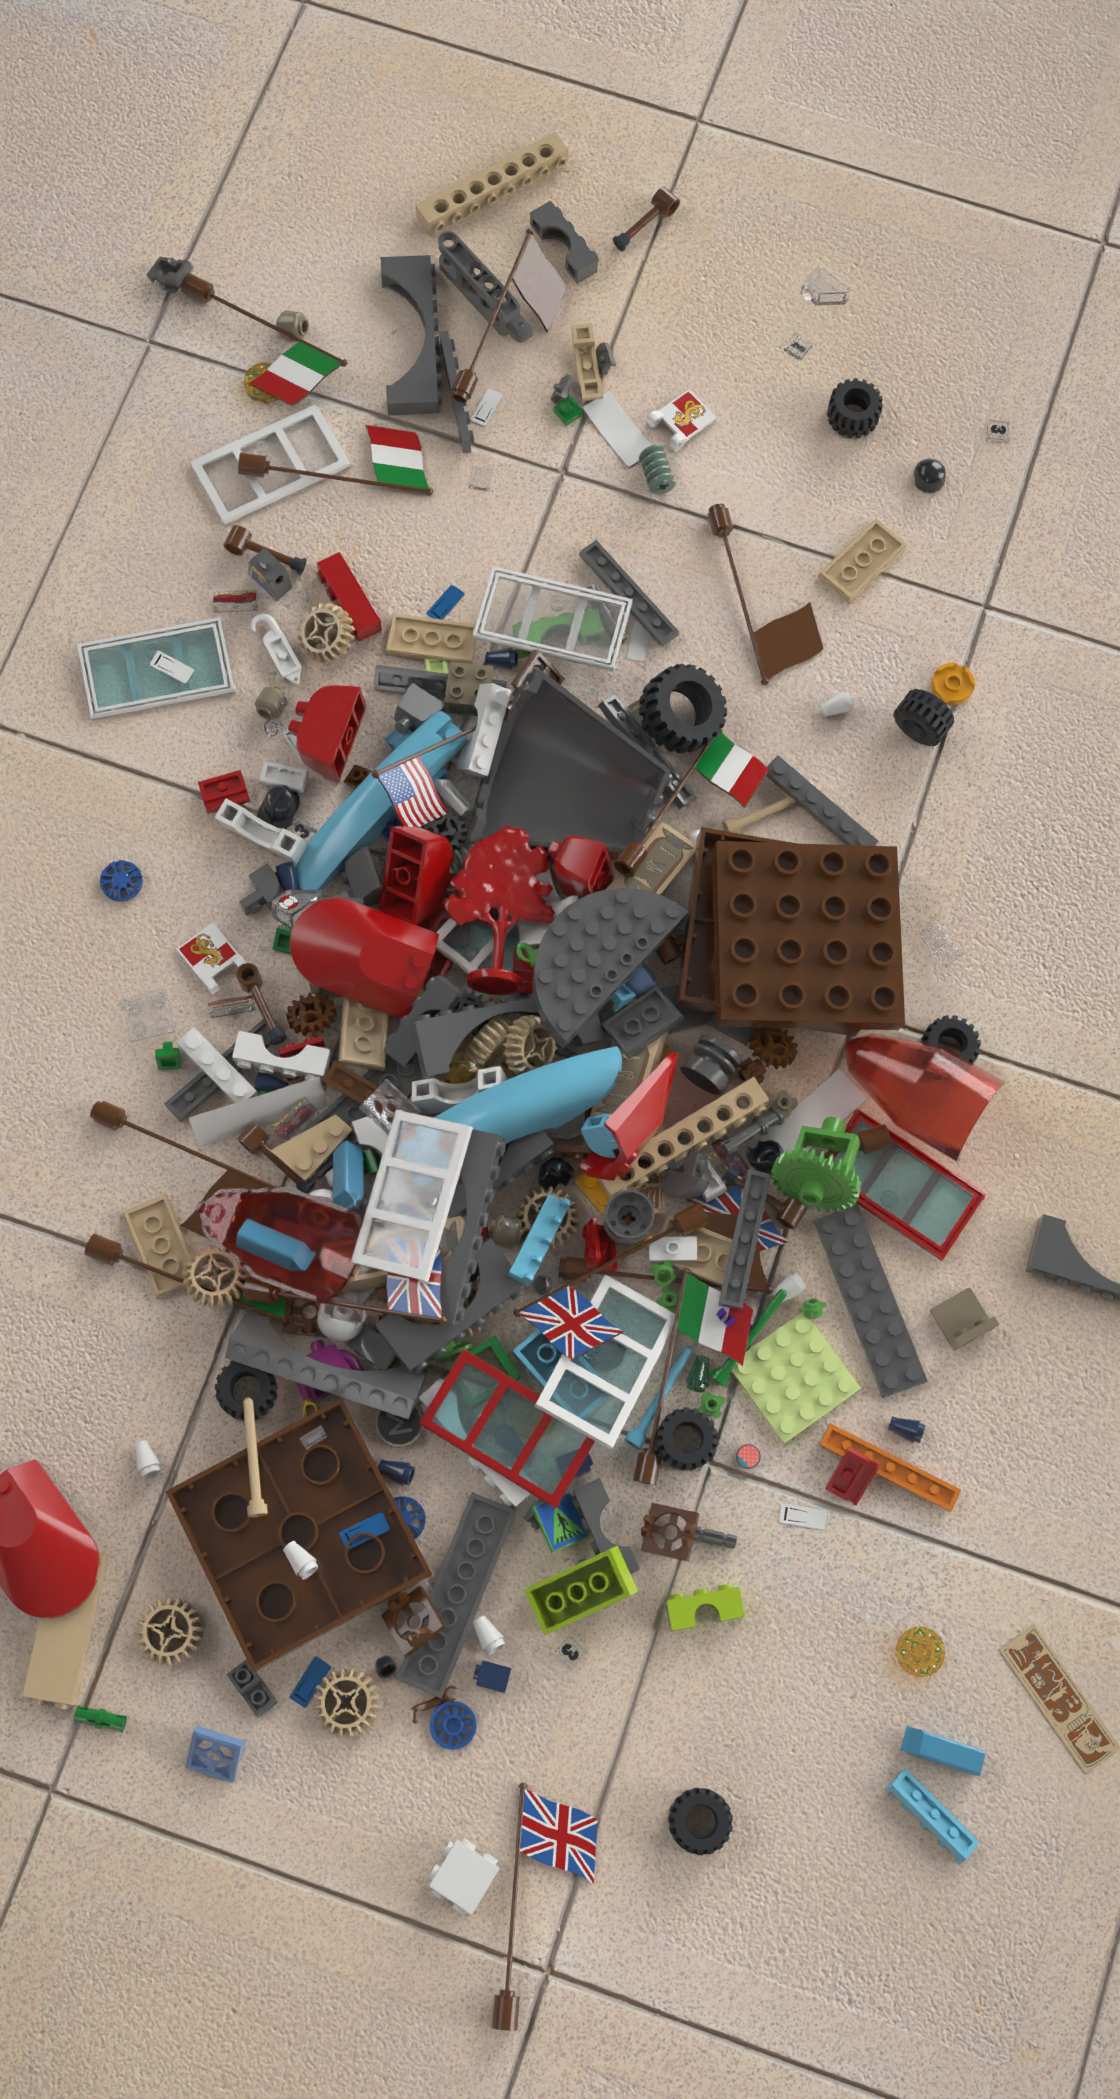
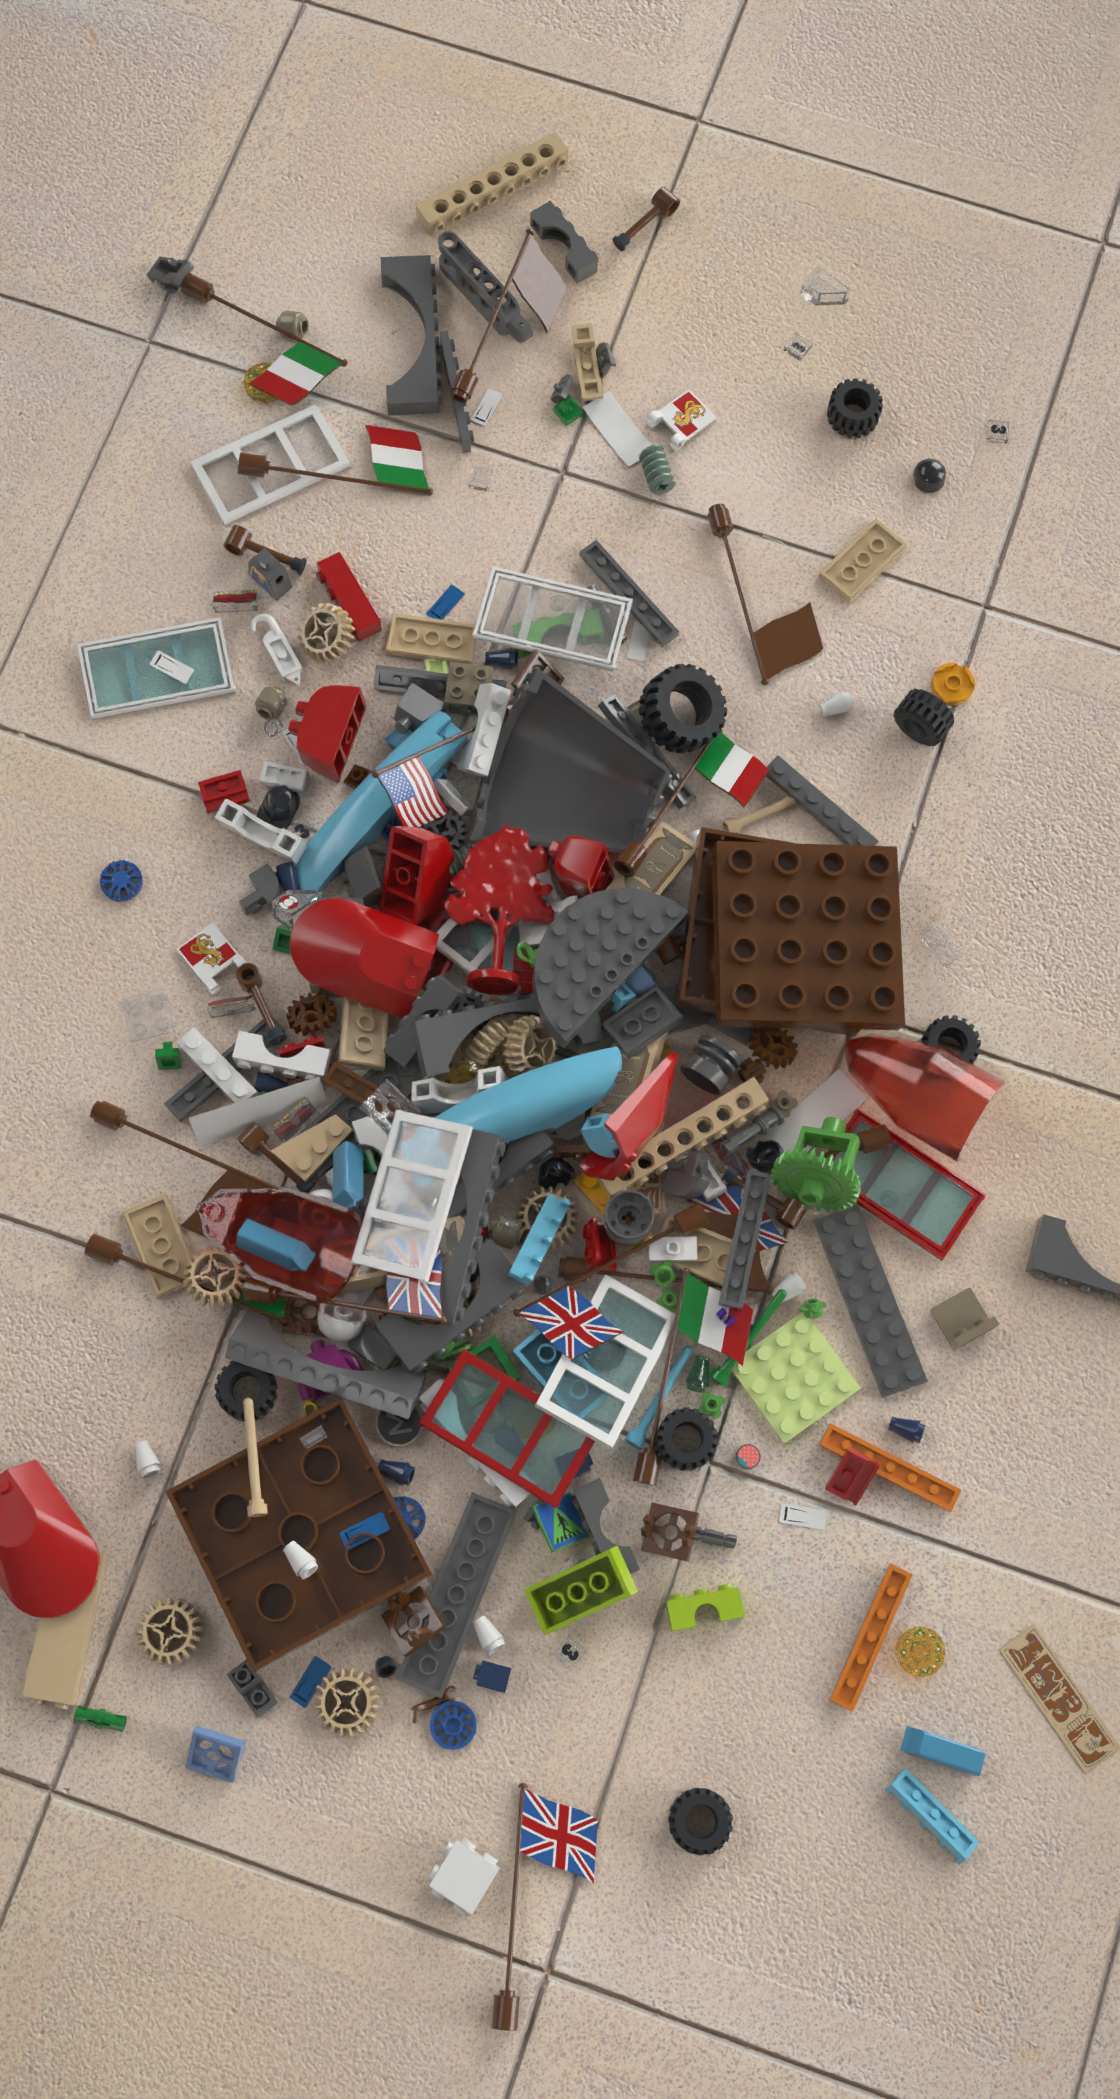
none -> orange plate [829,1563,913,1712]

